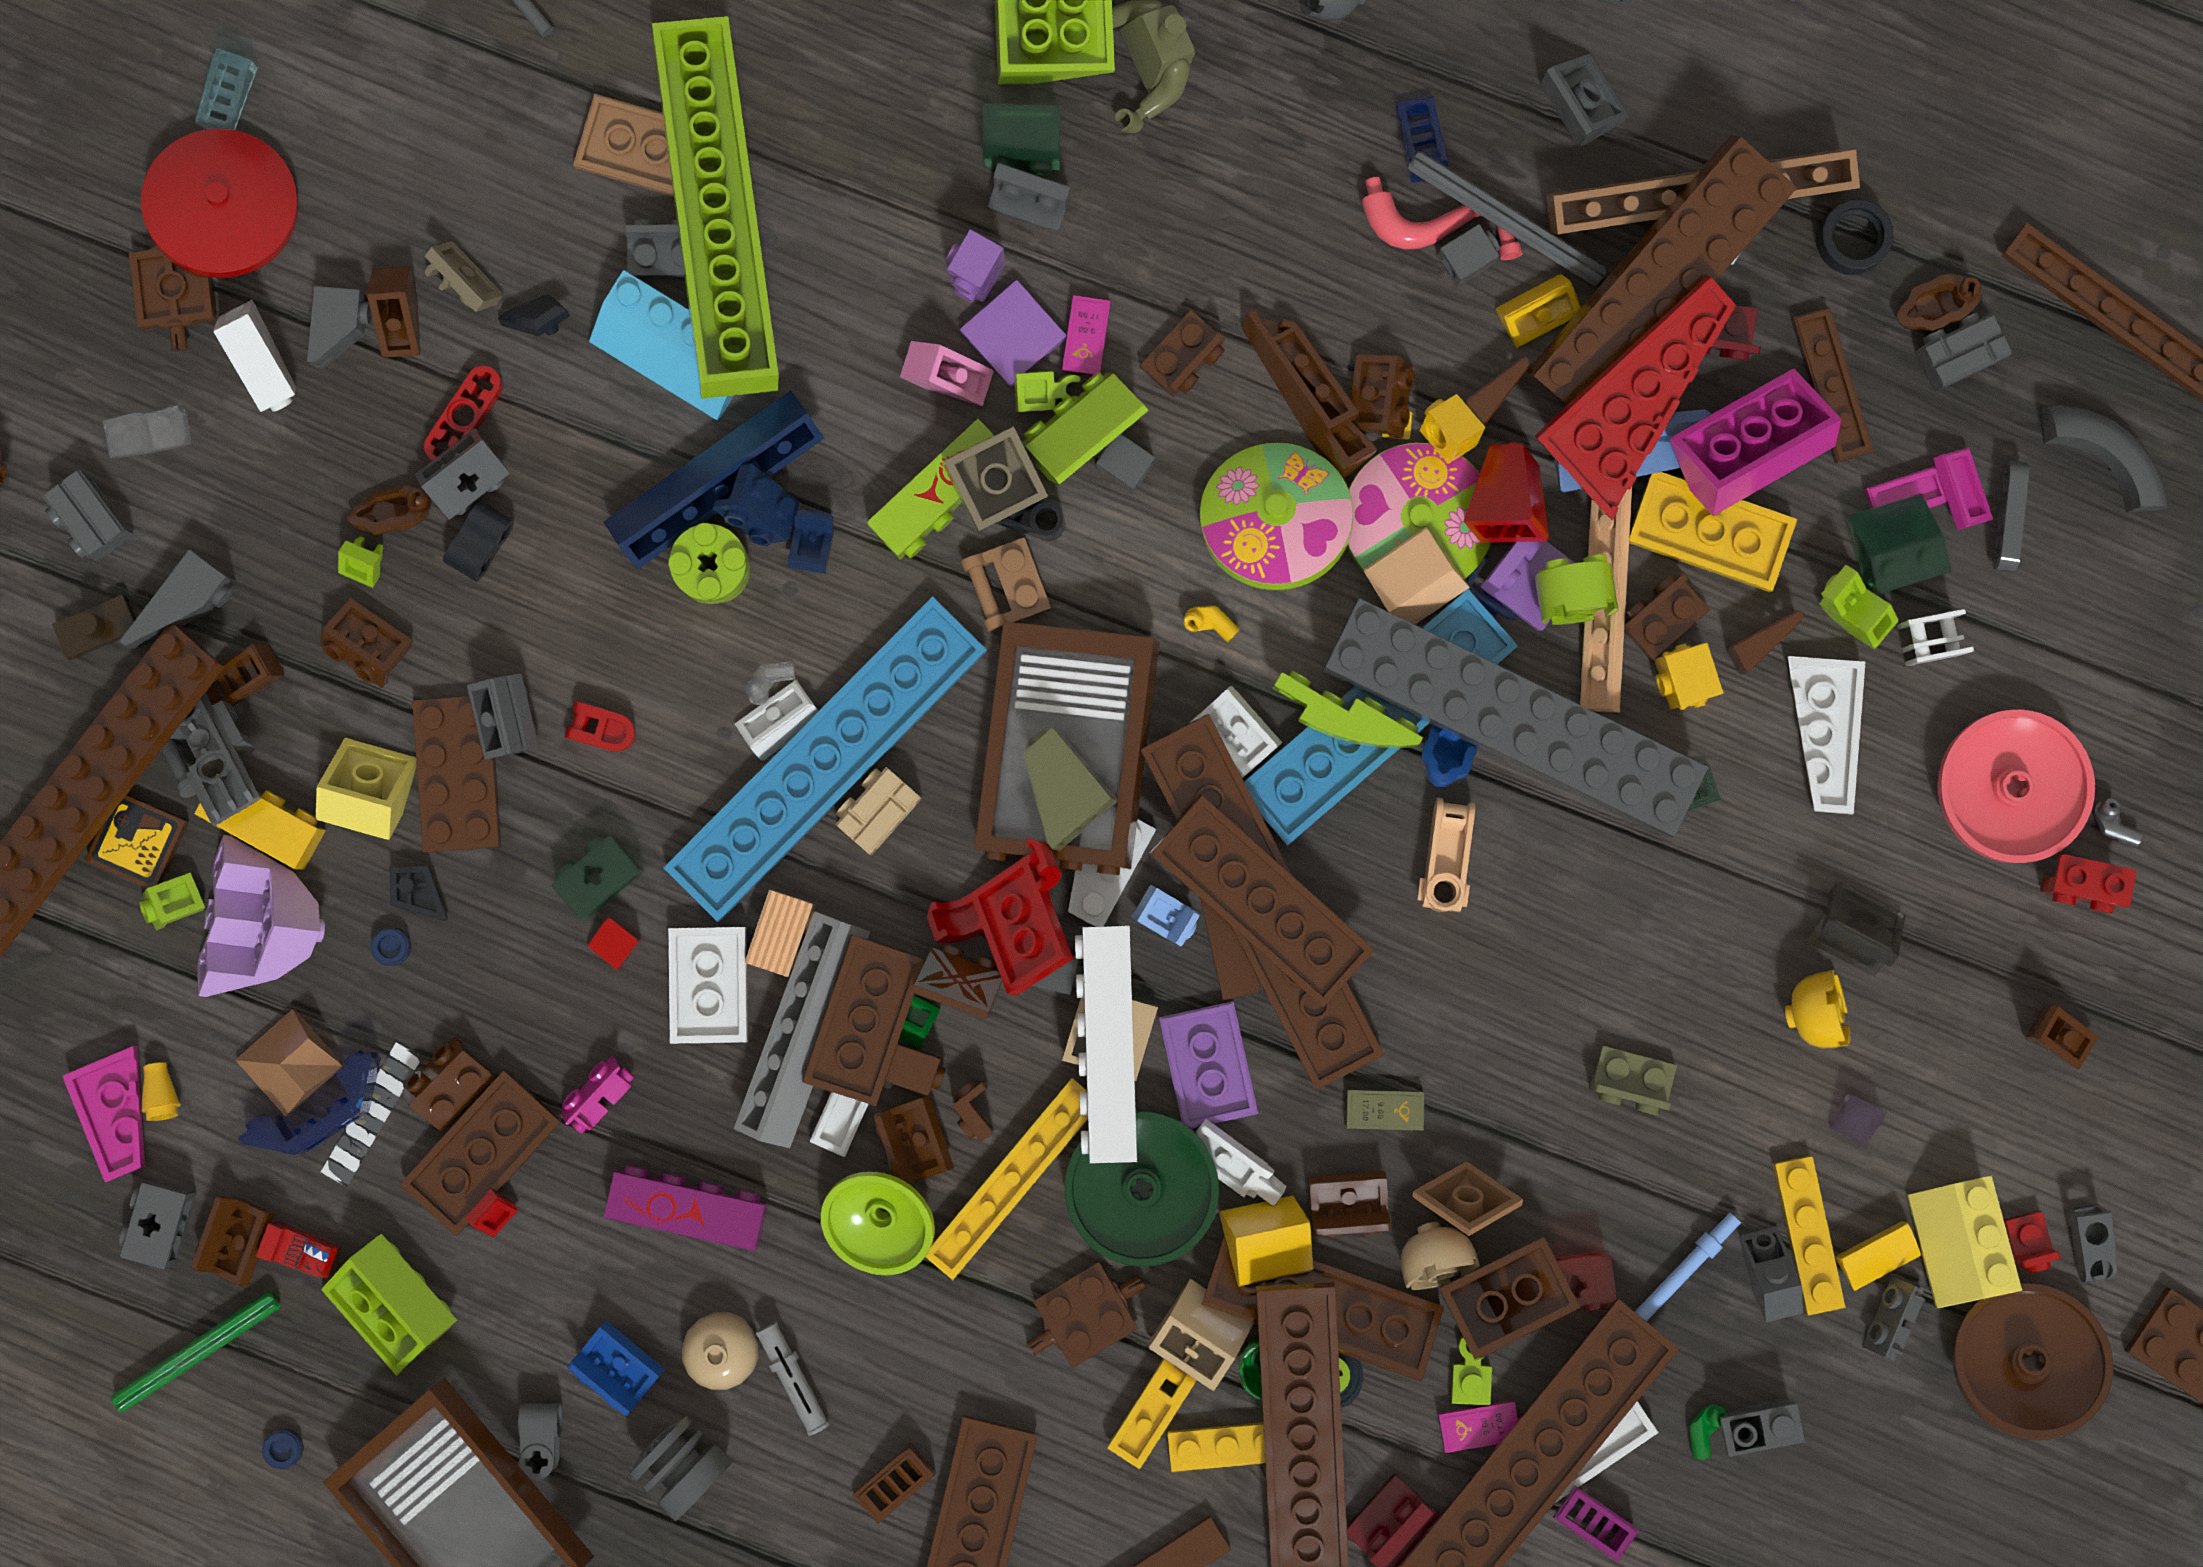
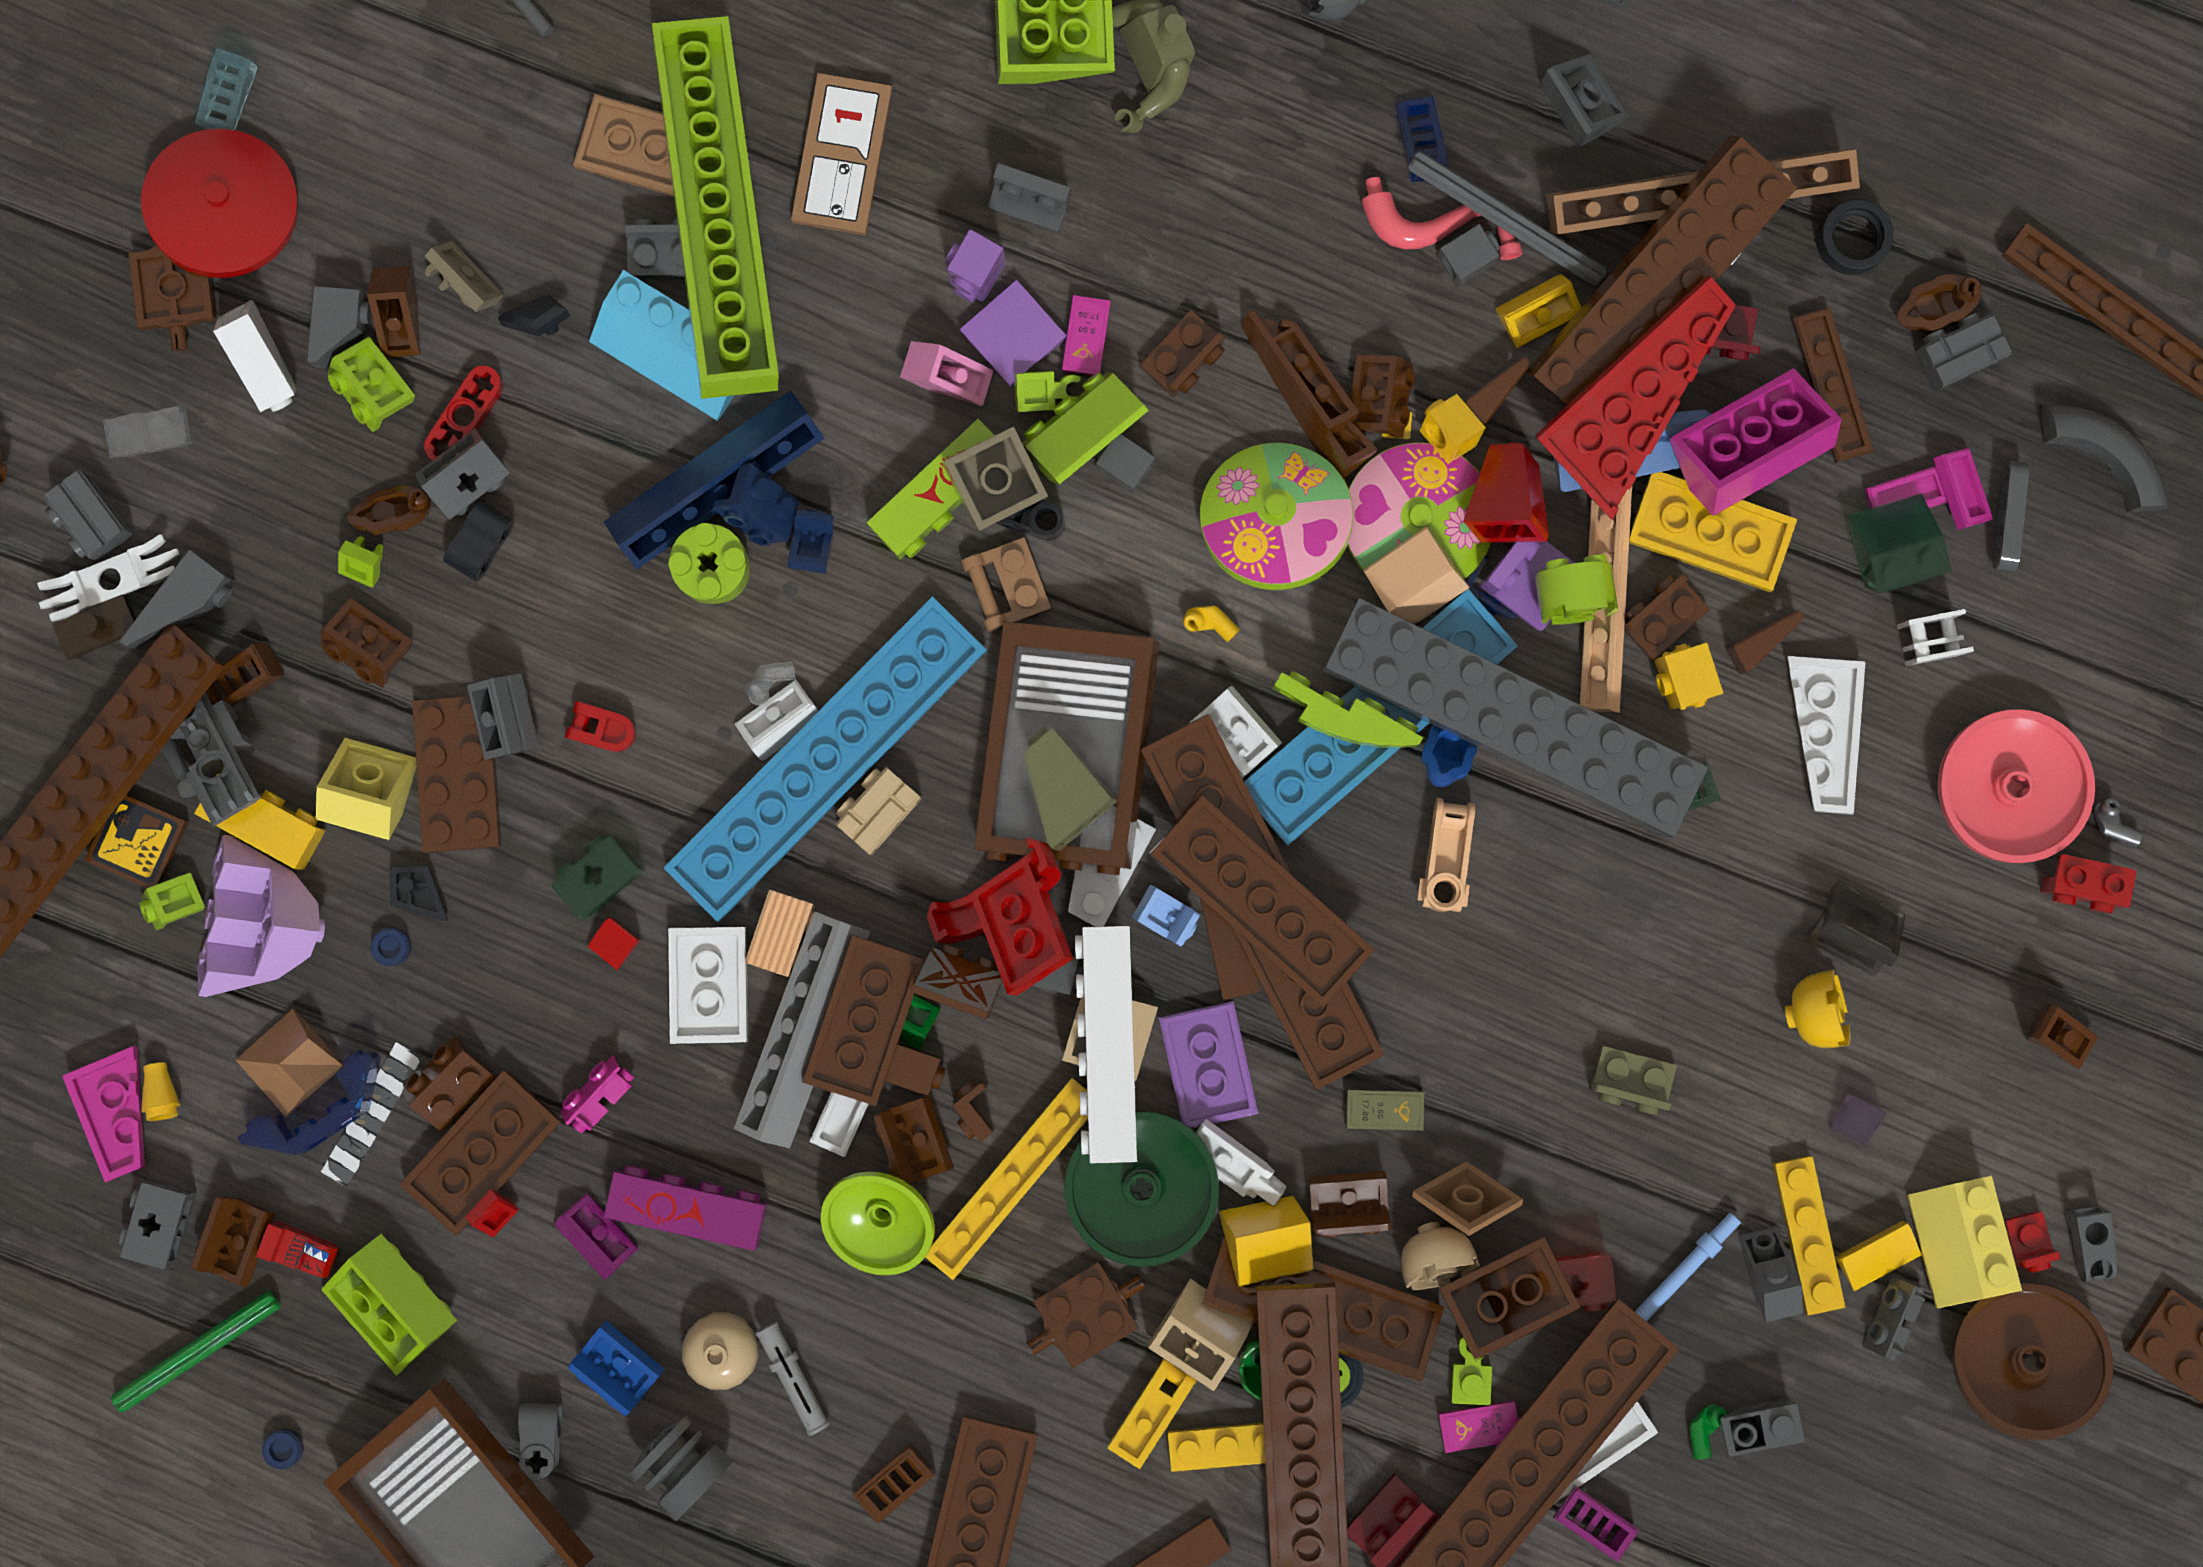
clear green slope [983,104,1061,175] -> none
lime brick [1819,565,1899,650] -> none
none -> white piece [37,534,180,622]
none -> lime bracket [327,337,415,432]
none -> magenta slope [554,1193,639,1280]
none -> tile [791,73,893,236]

